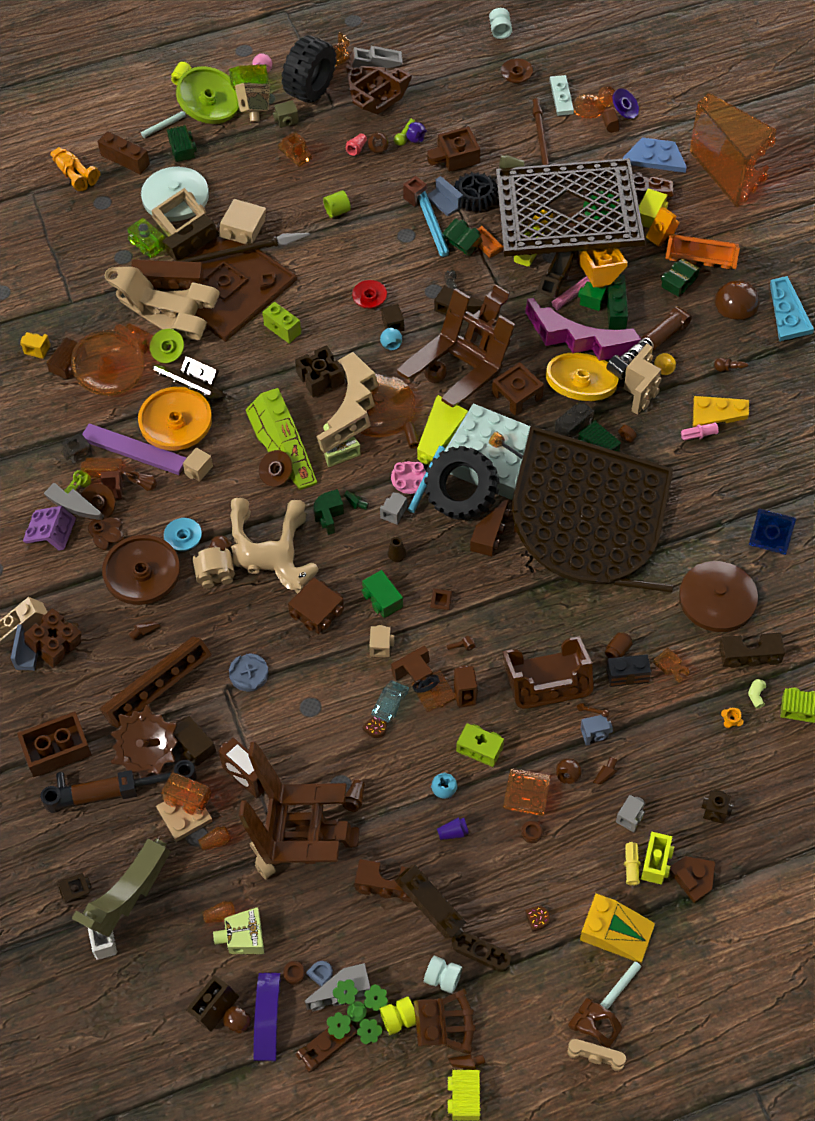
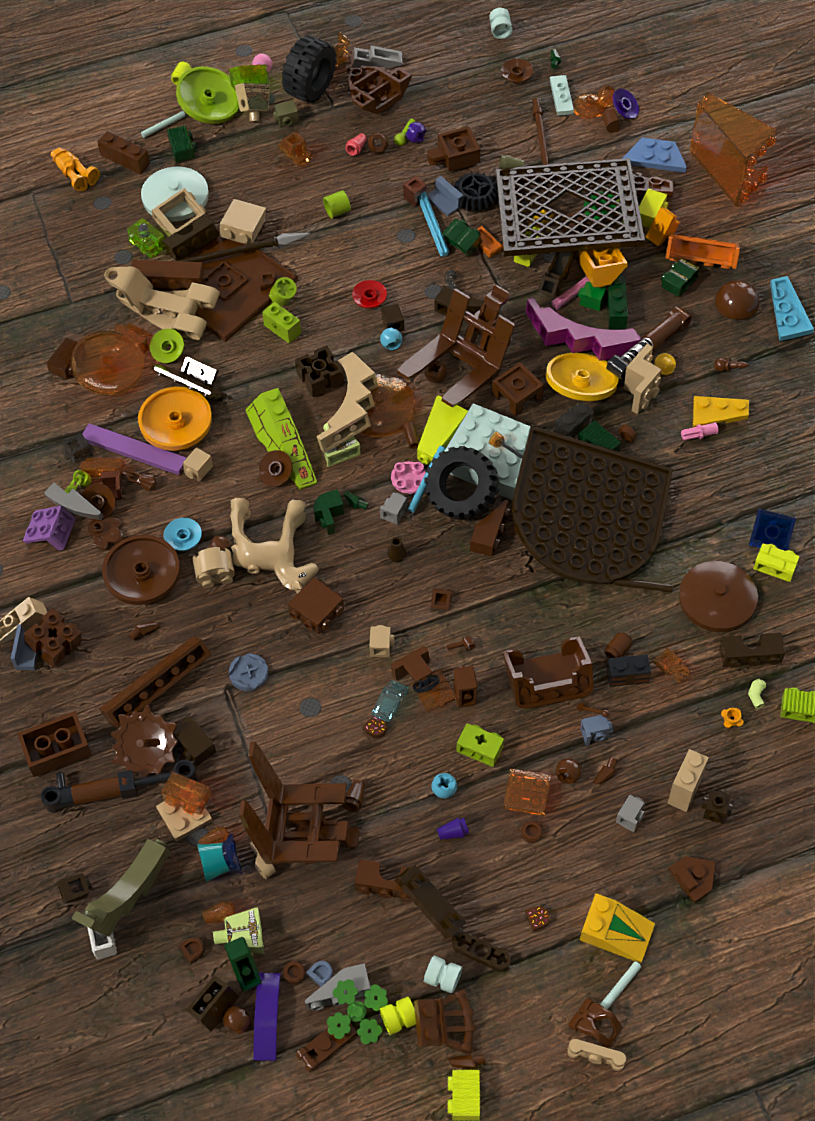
yellow brick [20,332,51,359] -> none
reddish brown brick [218,737,265,799] -> none
green brick [361,570,403,618] -> none
light yellow axle [624,842,641,885] -> none
neon yellow brick [641,832,674,885] -> none
none -> reddish brown tile [178,937,205,965]
none -> teal hat [197,833,243,882]
none -> dark green brick [224,937,262,991]
none -> lime piece [269,277,297,306]
none -> dark green bar [550,49,562,69]
none -> tan brick [667,749,709,812]
none -> neon yellow brick [753,543,800,582]

